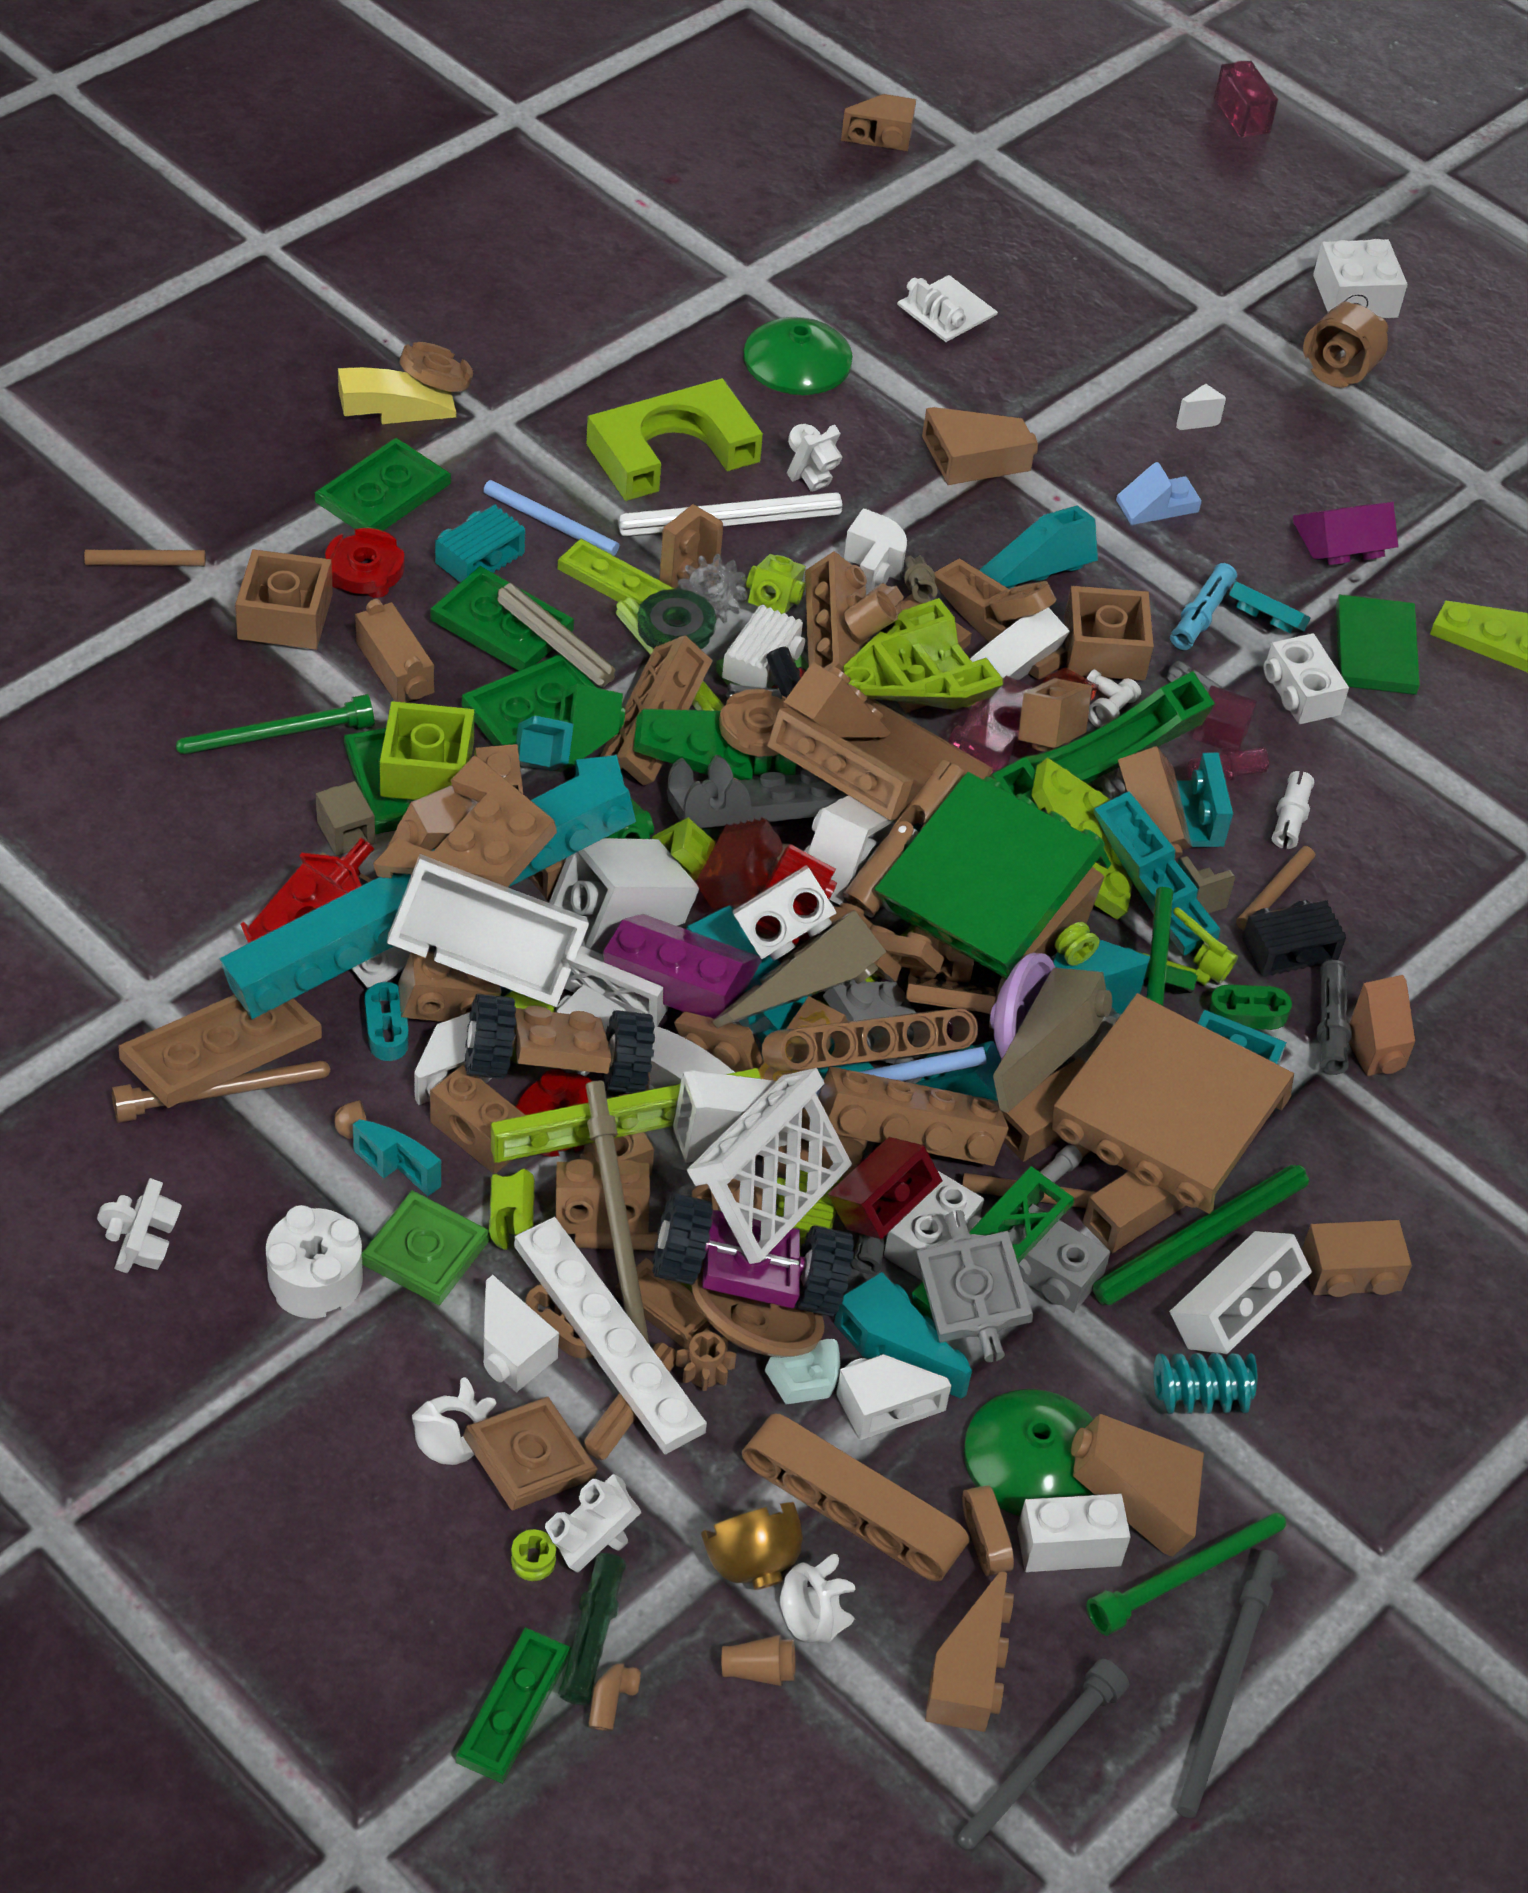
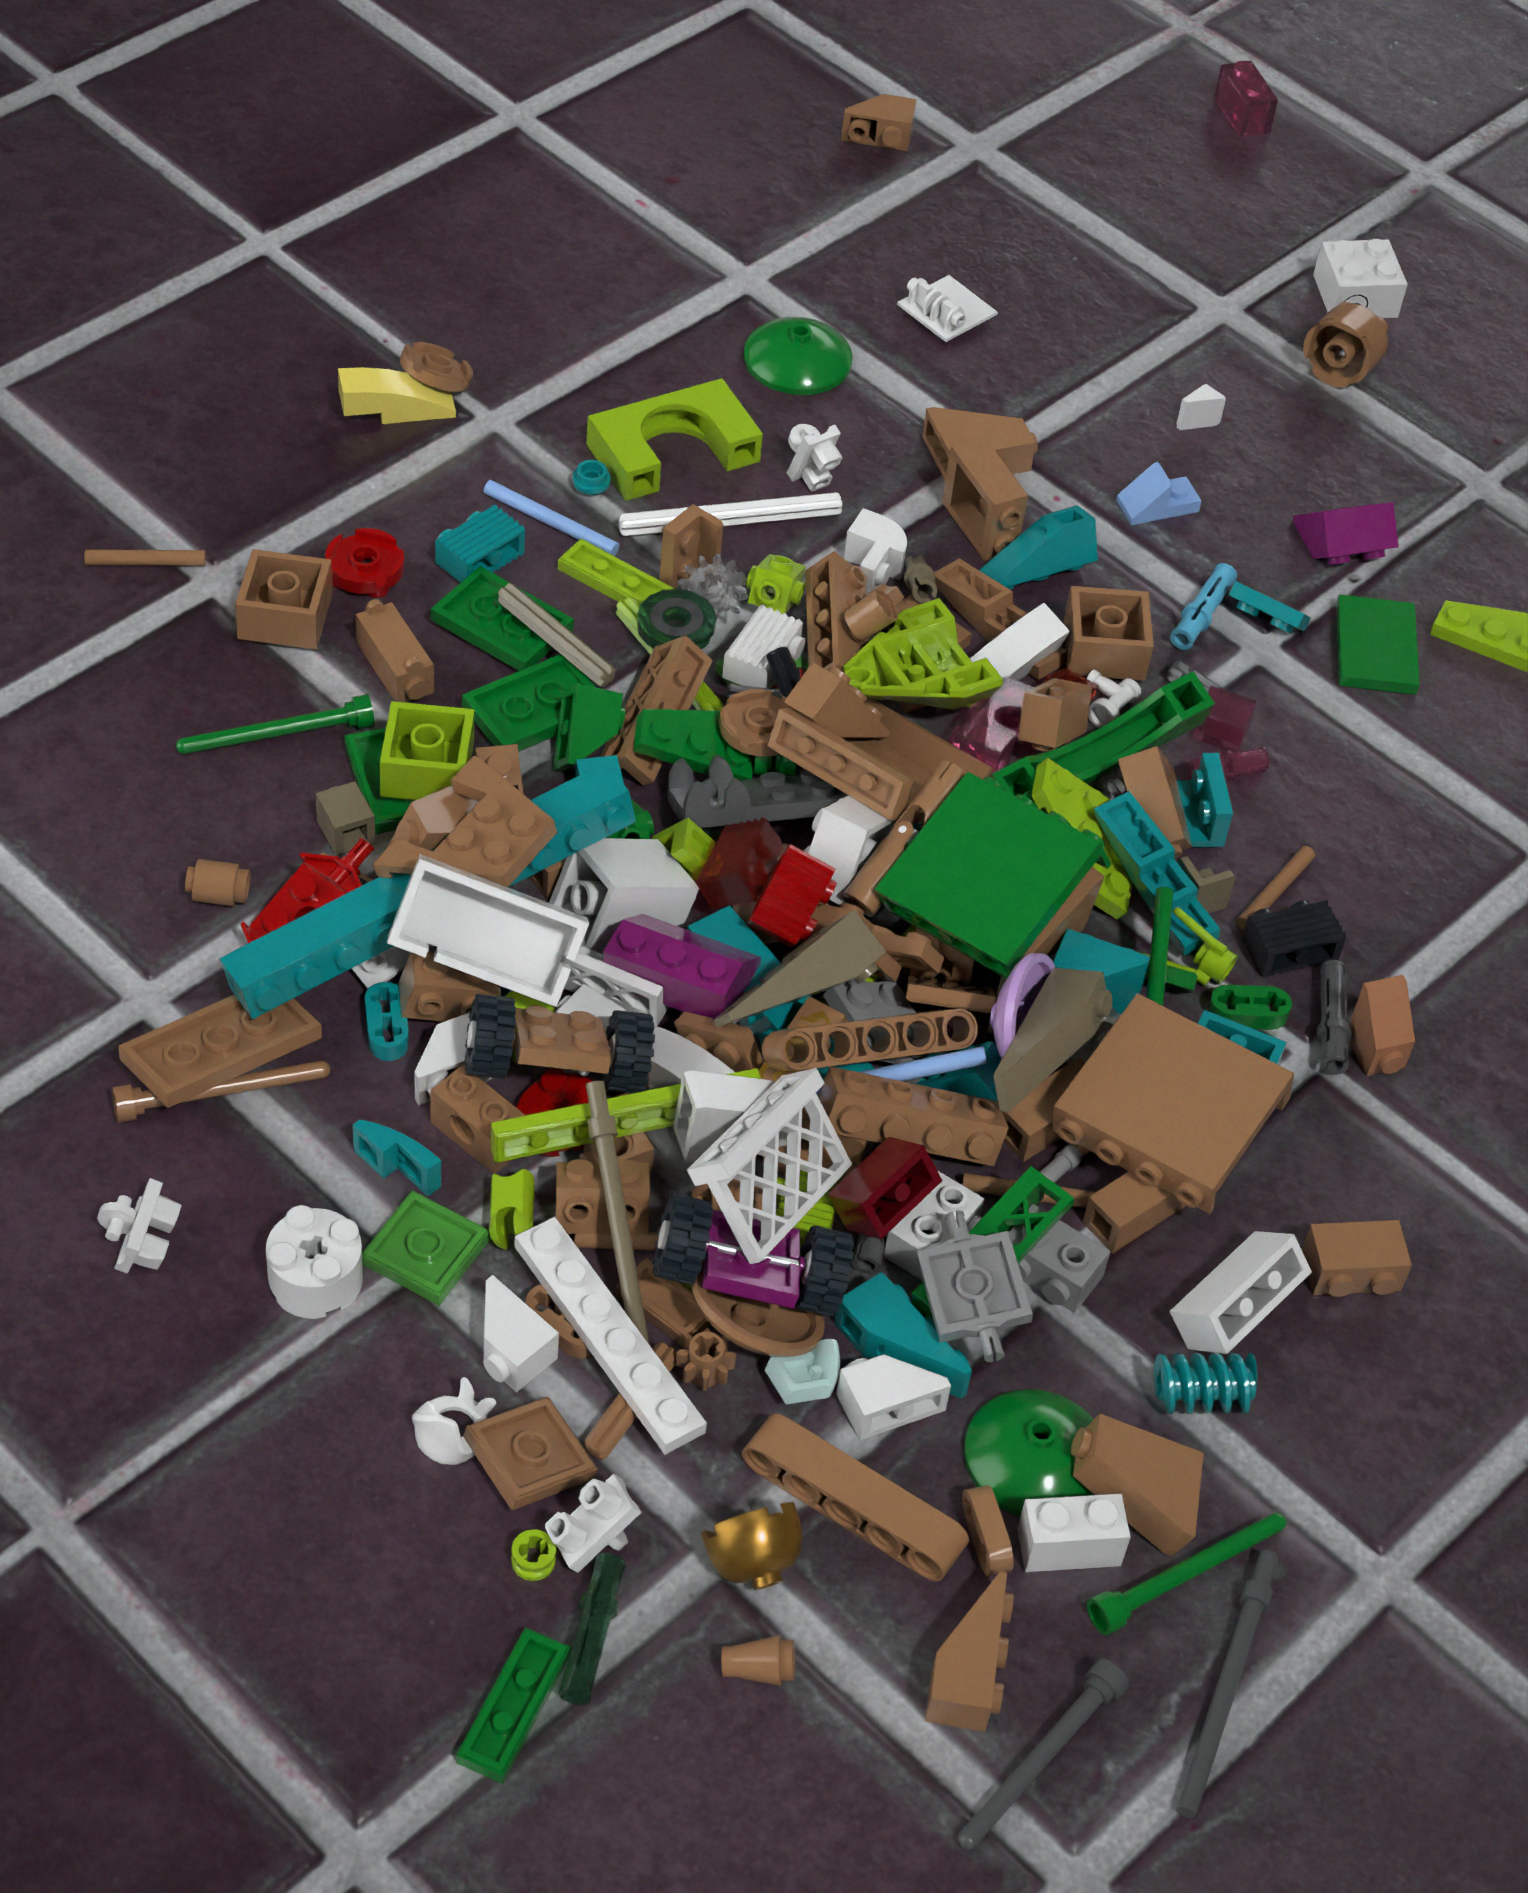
green tile [315,438,451,531] -> none
medium nougat hinge [335,1100,367,1139] -> none
teal panel [516,716,574,771] -> none
medium nougat arm [588,1663,641,1731] -> none
white brick [732,865,837,960] -> none
white piece [780,1554,855,1643] -> none
medium nougat beam [989,581,1056,621] -> none
lime bush [1055,922,1100,966] -> none
green axle [1092,1165,1309,1305] -> none
white brick [1264,633,1349,725] -> none
white pin [1271,771,1314,849] -> none
none -> medium nougat brick [185,859,251,906]
none -> teal plate [573,460,611,495]
none -> medium nougat window [942,437,1028,561]

